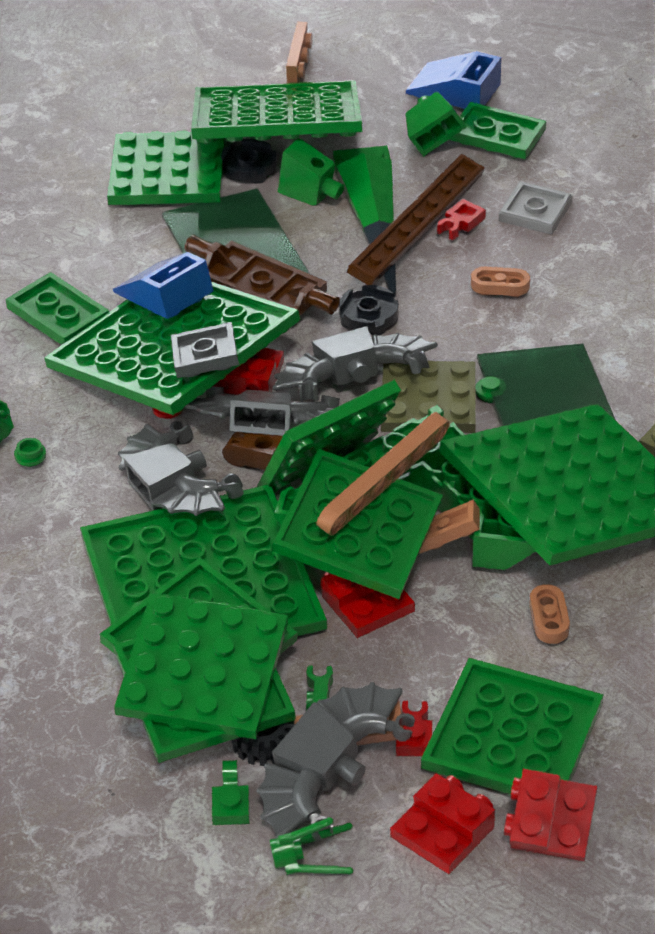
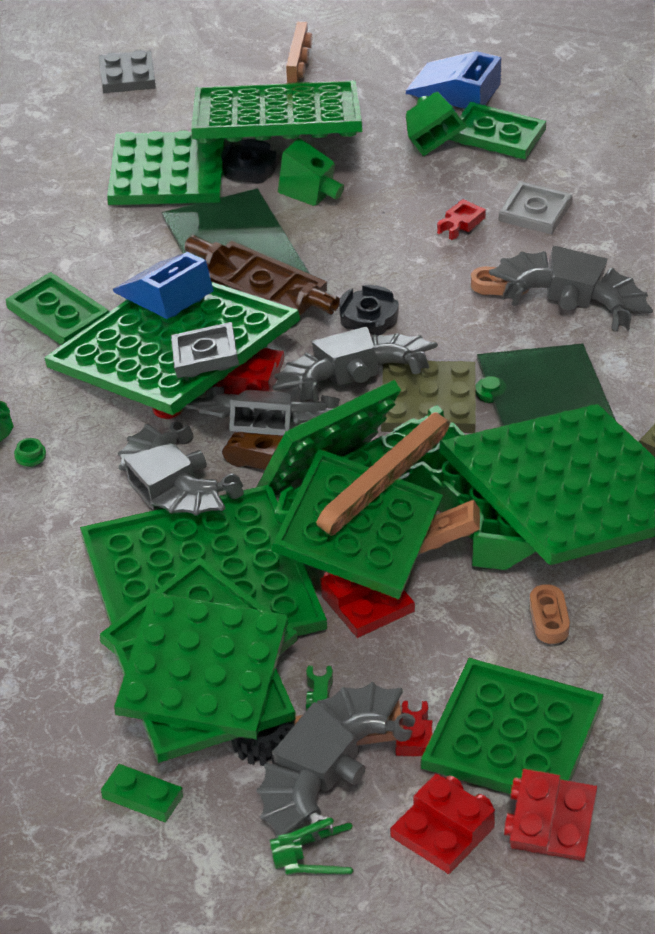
green plate [212,760,250,825] -> none
green plate [333,145,396,298] -> none
reddish brown tile [346,154,485,285] -> none
none -> plate [99,50,156,94]
none -> green plate [101,764,183,823]
none -> dark grey torso [489,245,653,331]

